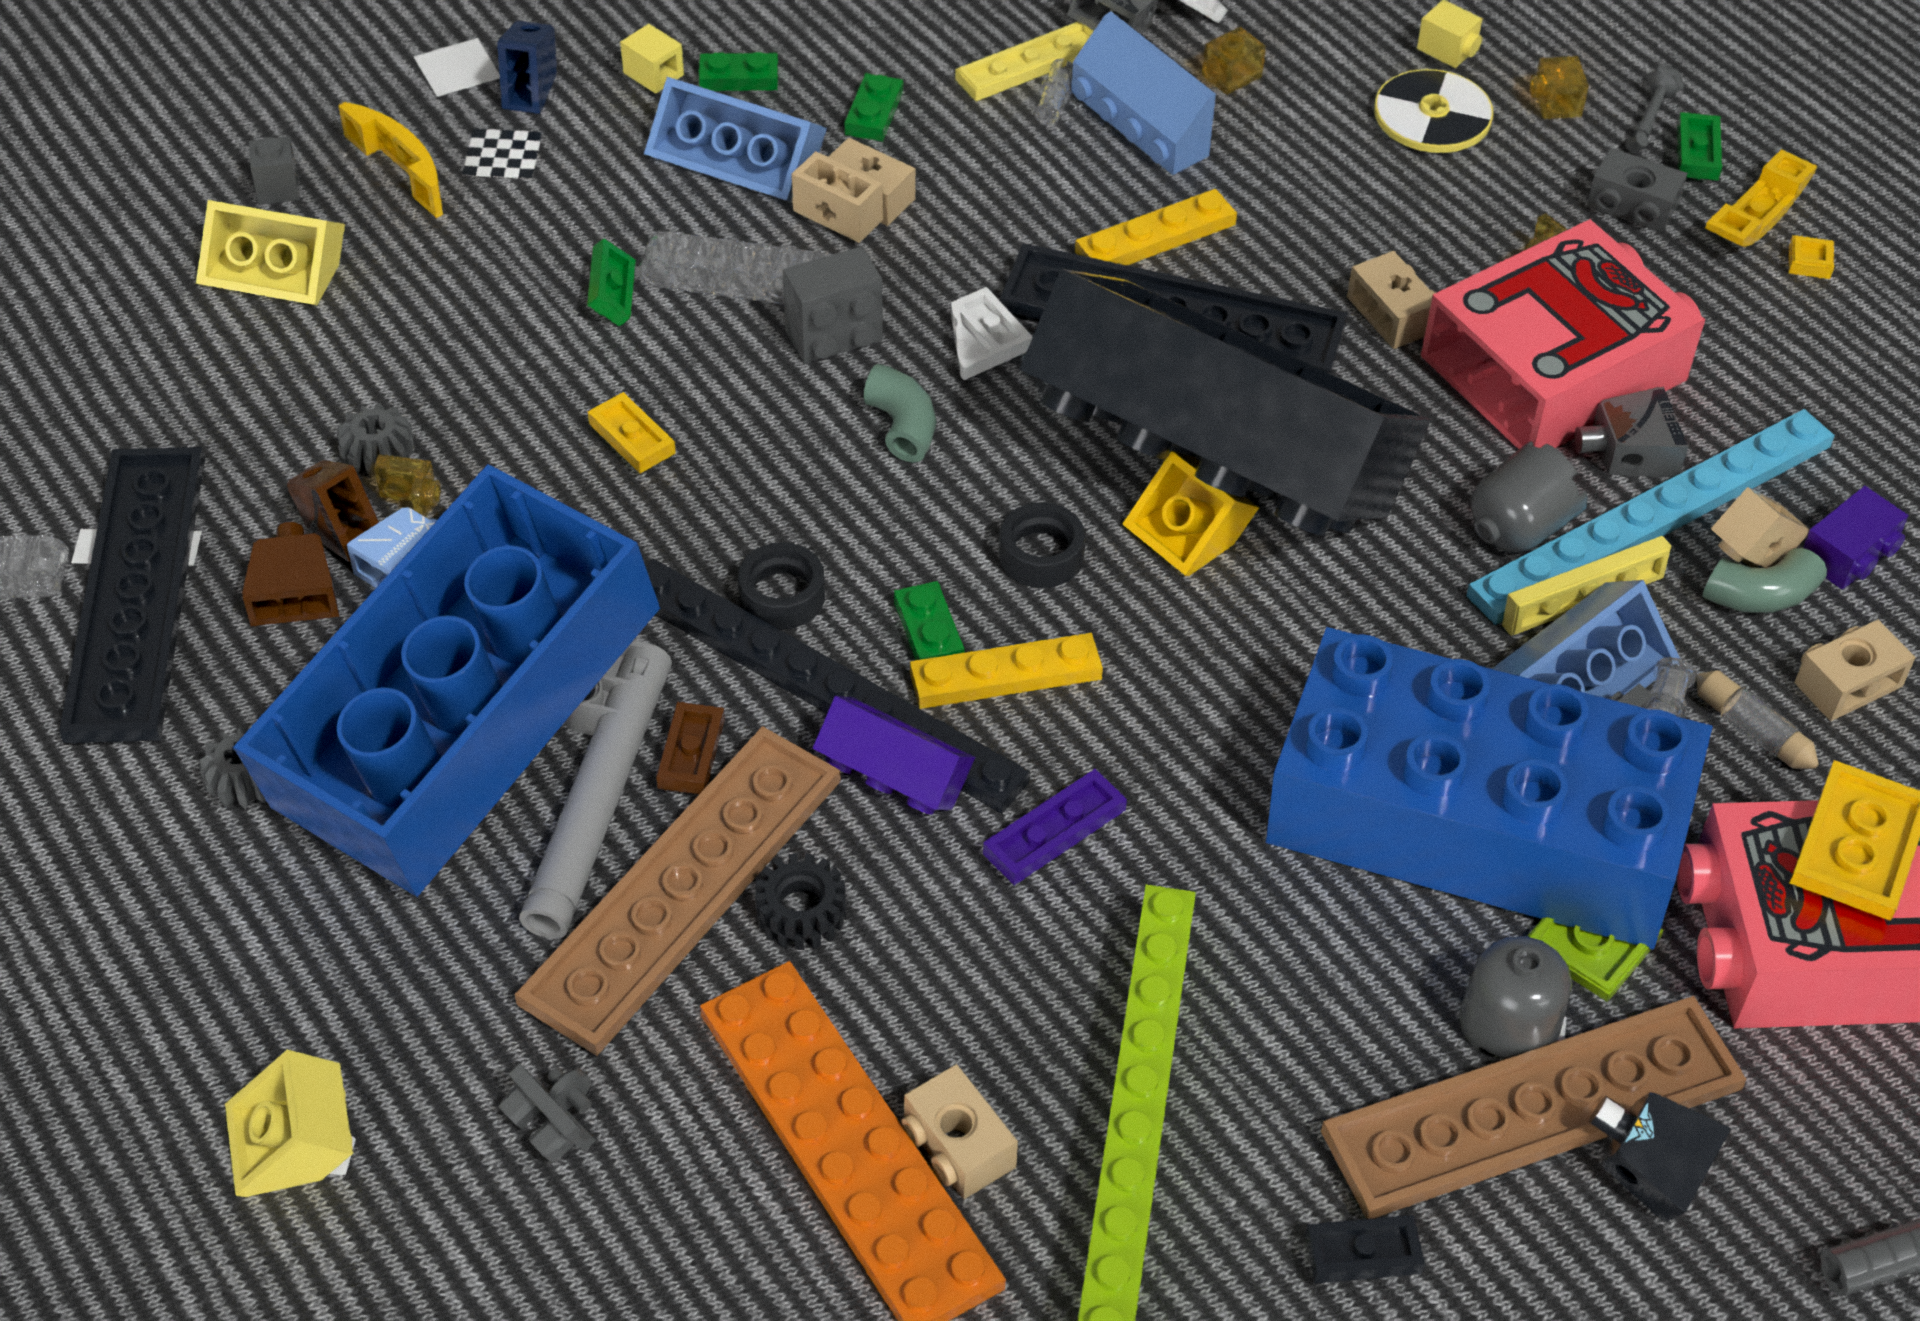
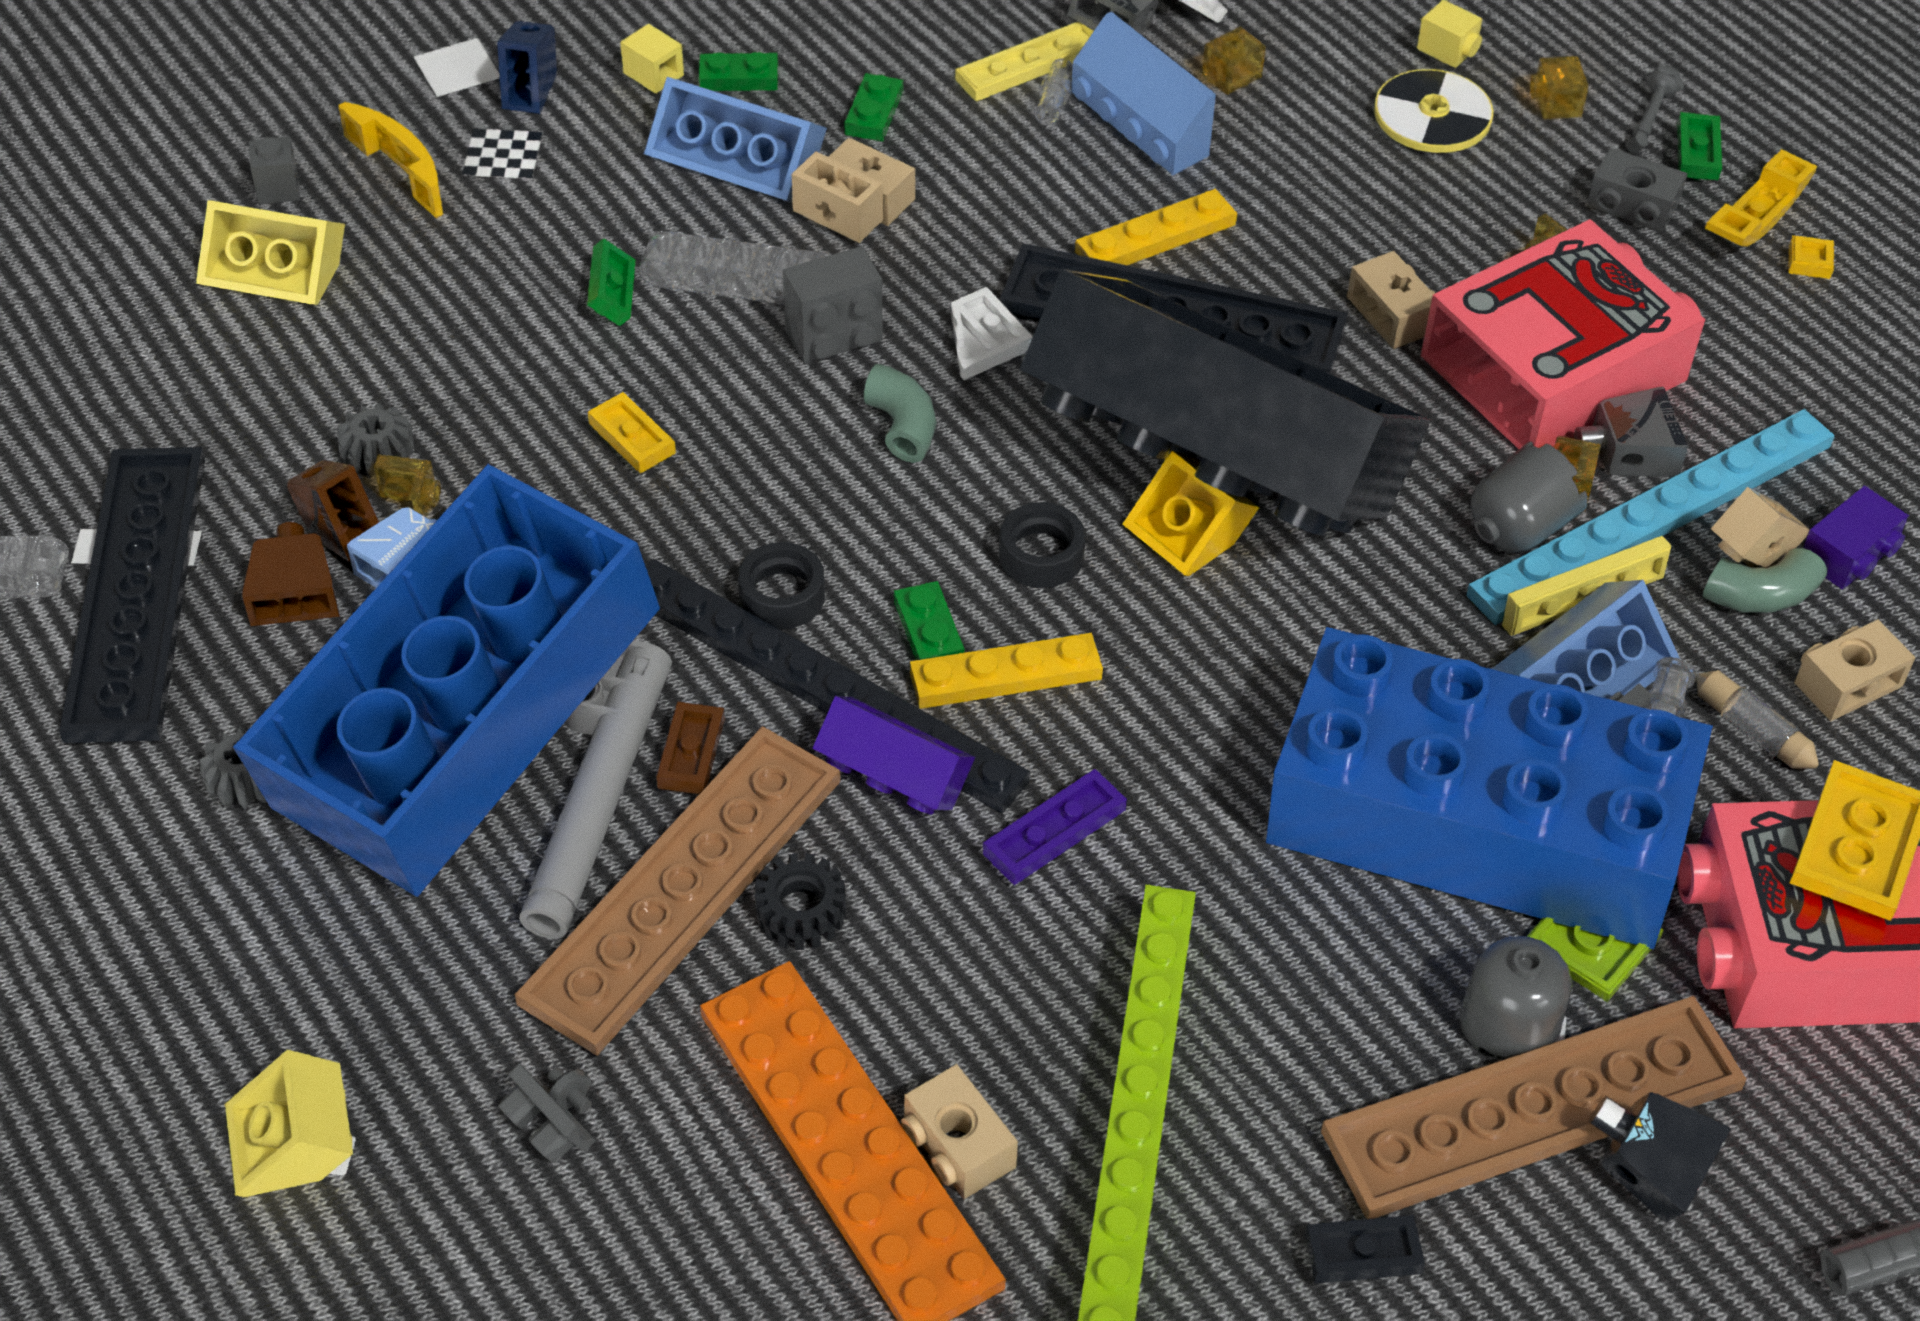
none -> clear yellow bracket [1554,436,1601,512]

